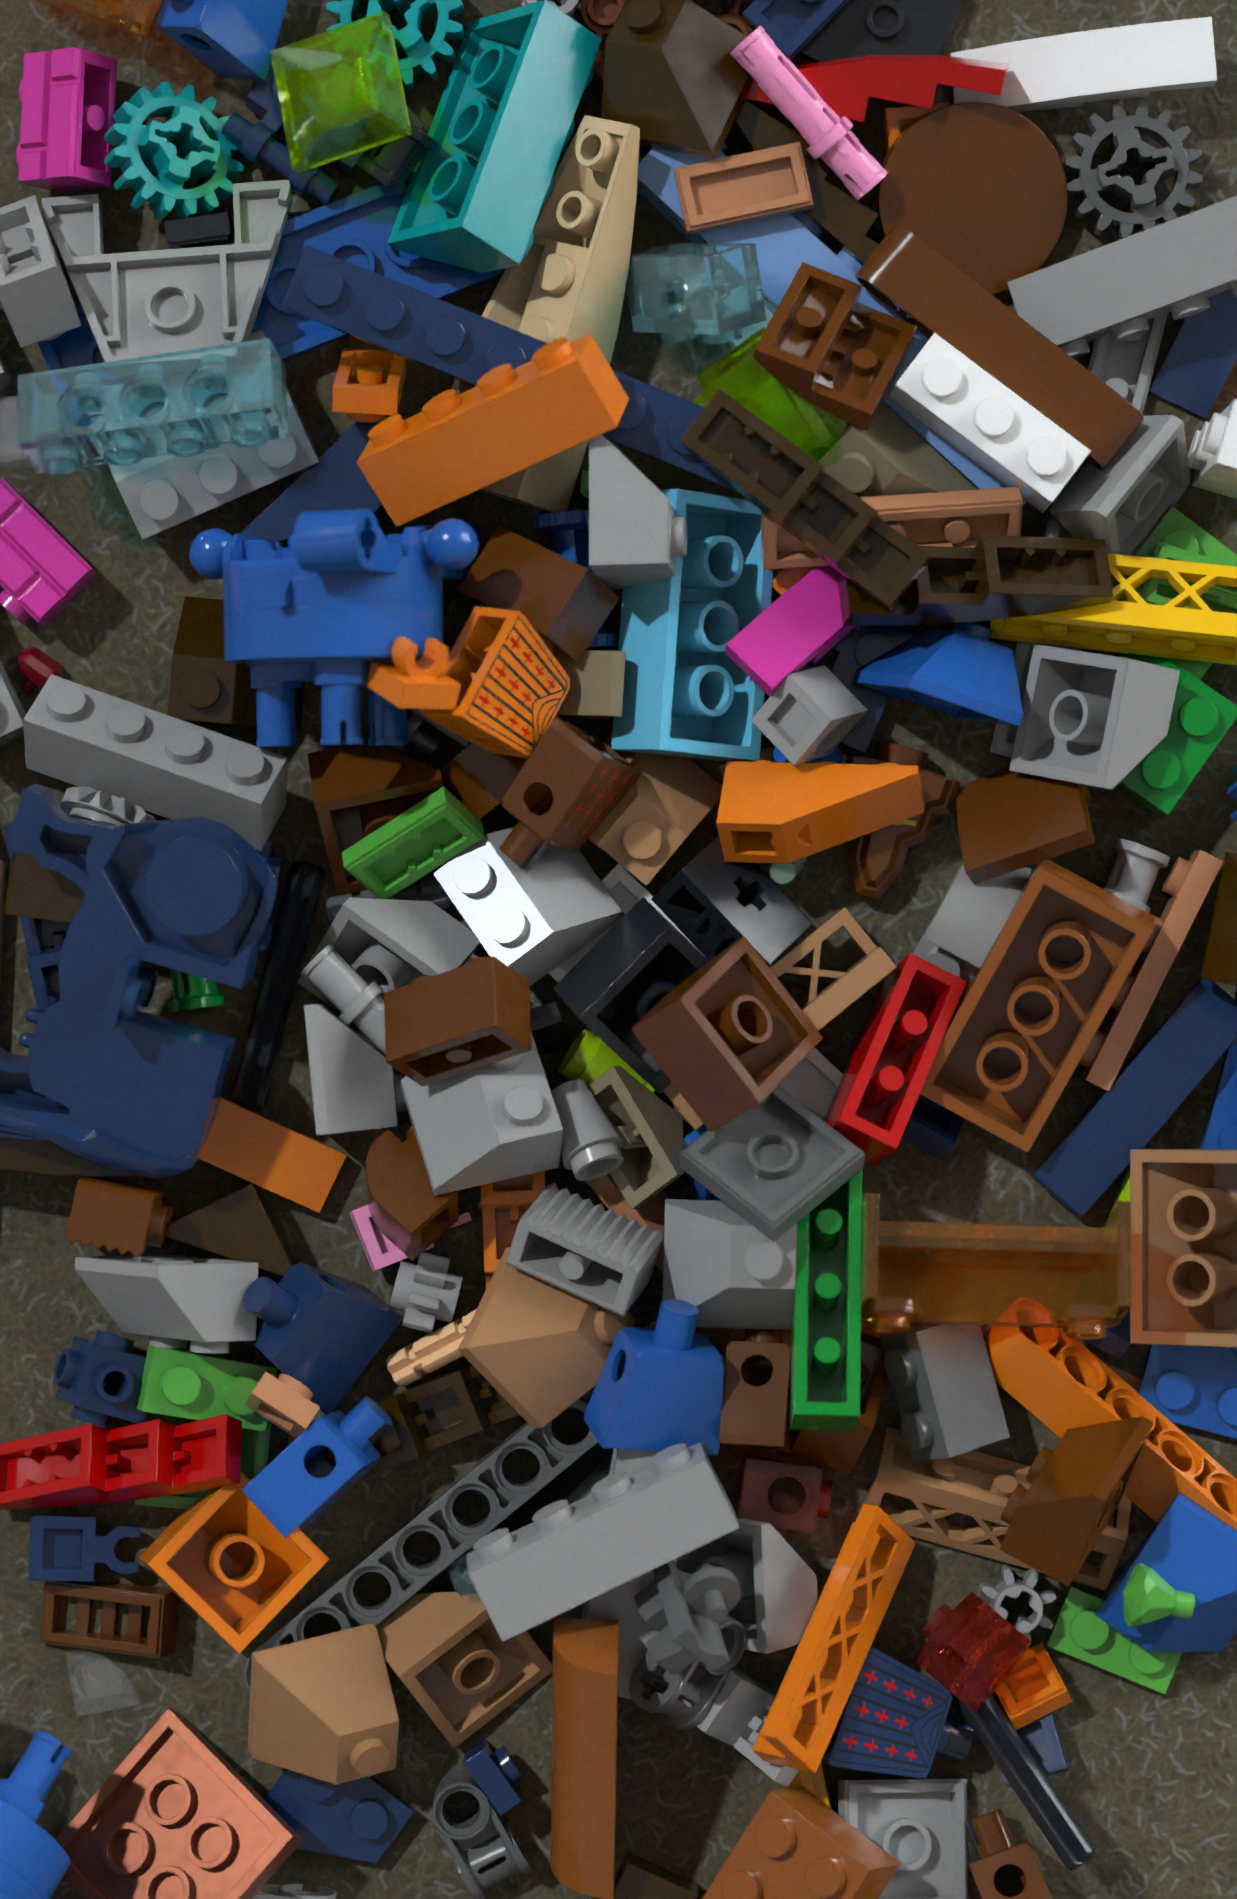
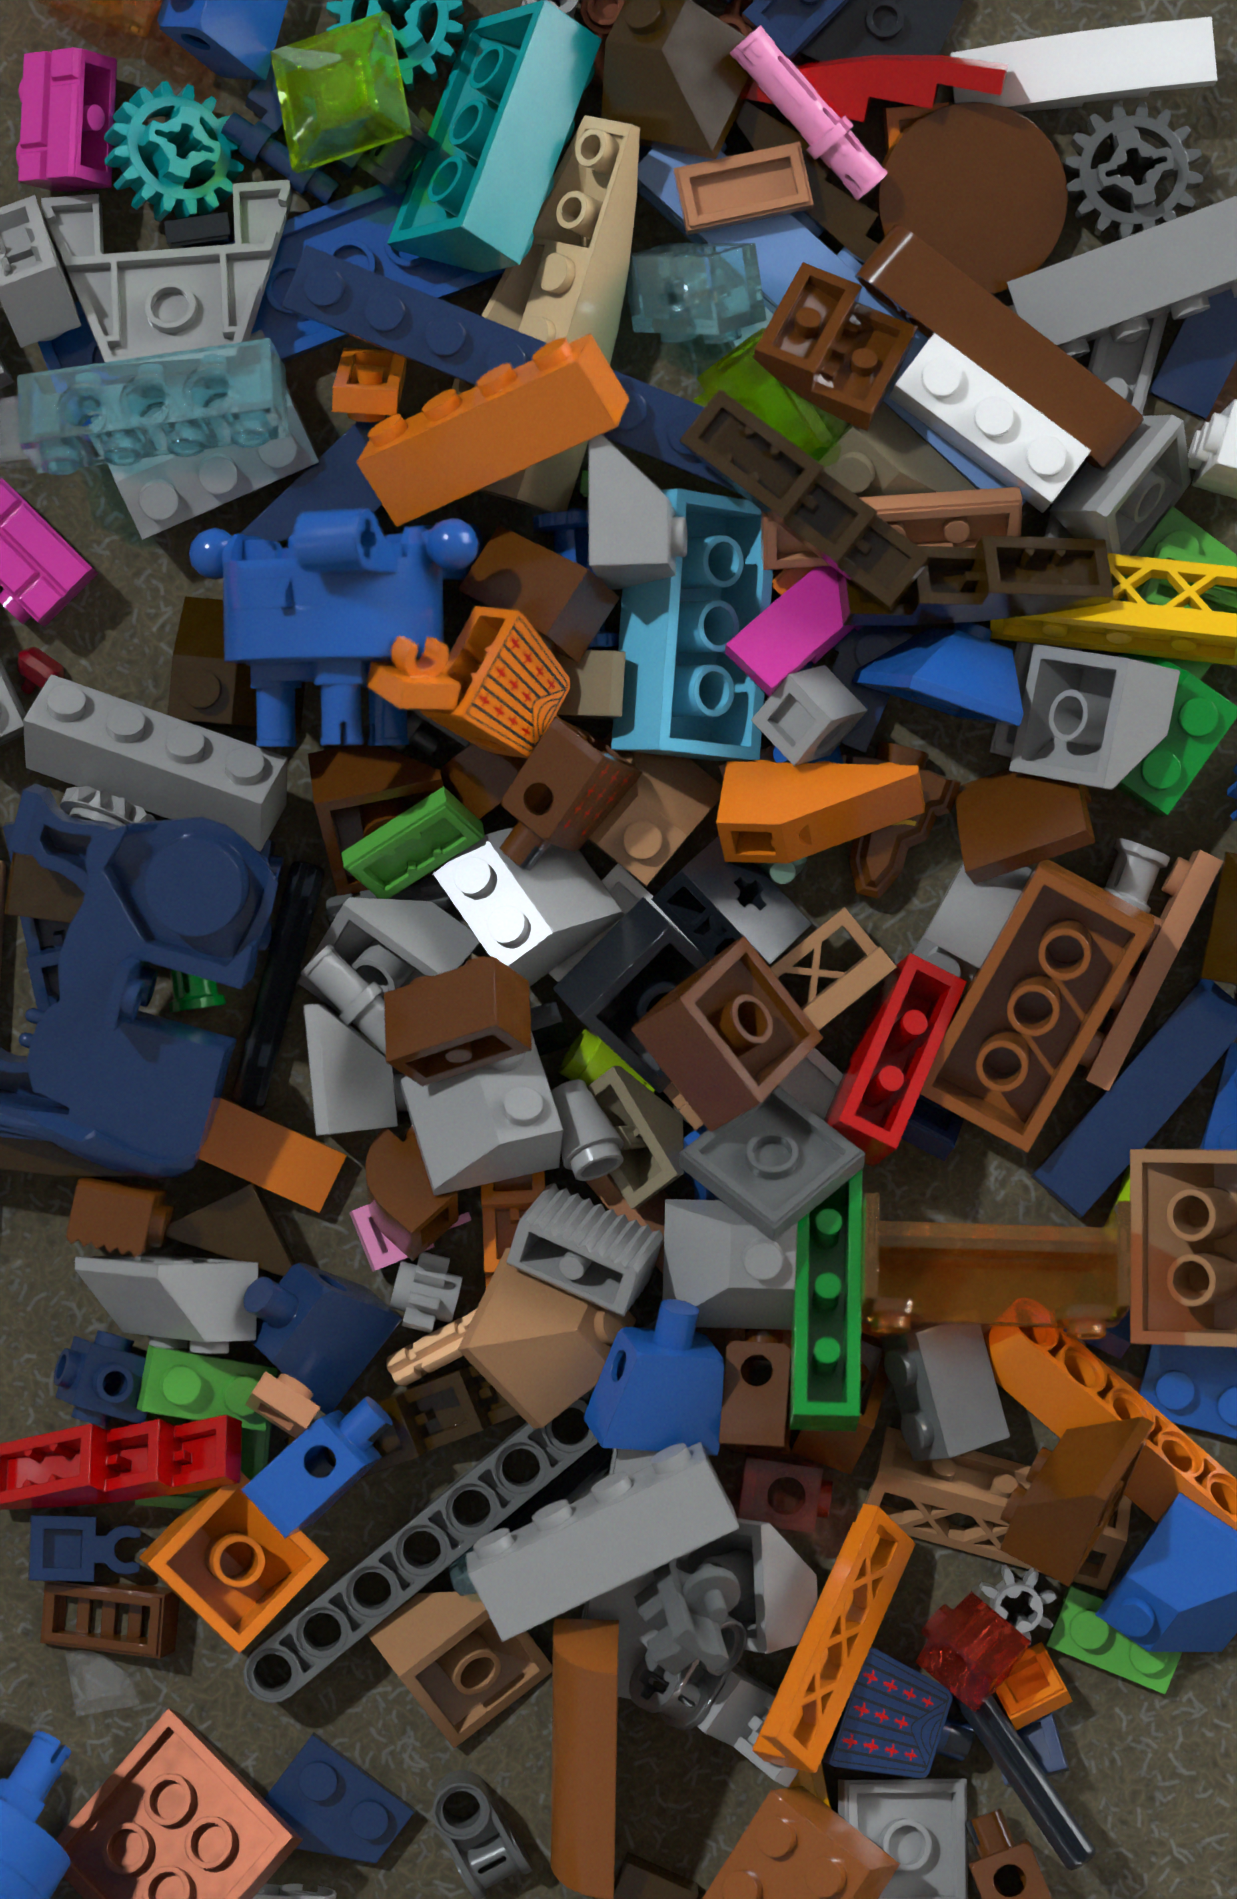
medium nougat slope [247,1623,399,1785] -> none
dark blue plate [463,1739,525,1816] -> none
bright green rock [1122,1563,1195,1627] -> none

